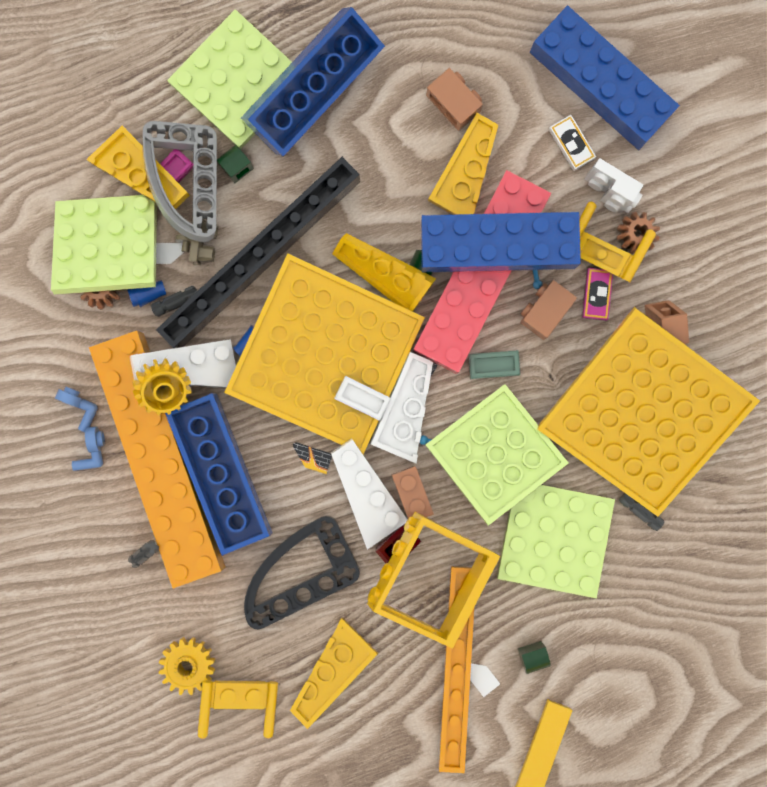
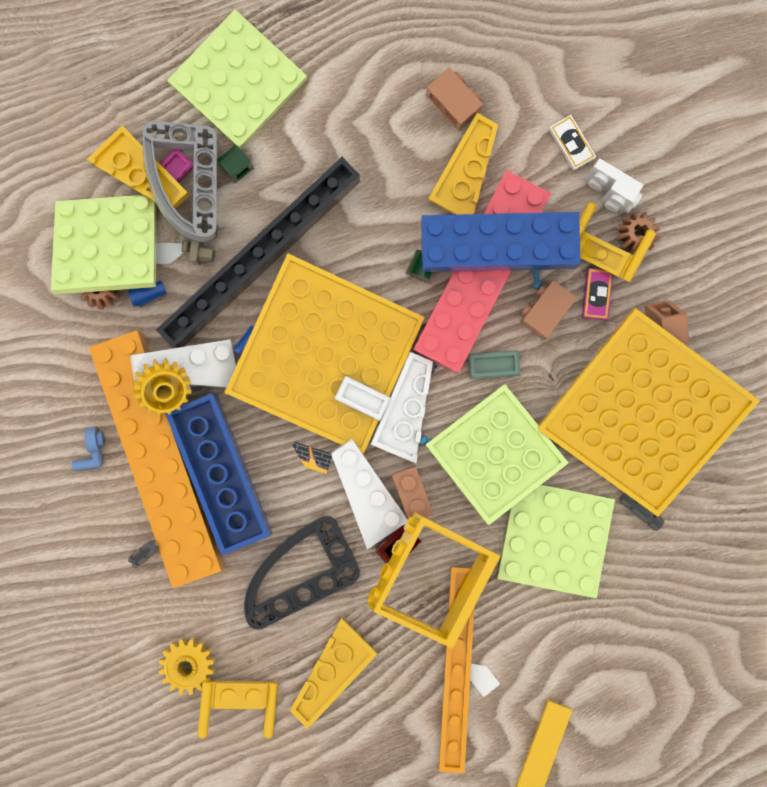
medium blue plate [55,387,98,432] -> none
dark grey axle [151,286,197,317] -> none
blue brick [241,7,385,156] -> none
yellow wing [332,233,436,312] -> none
dark green brick [517,641,551,674] -> none
blue brick [530,5,680,151] -> none

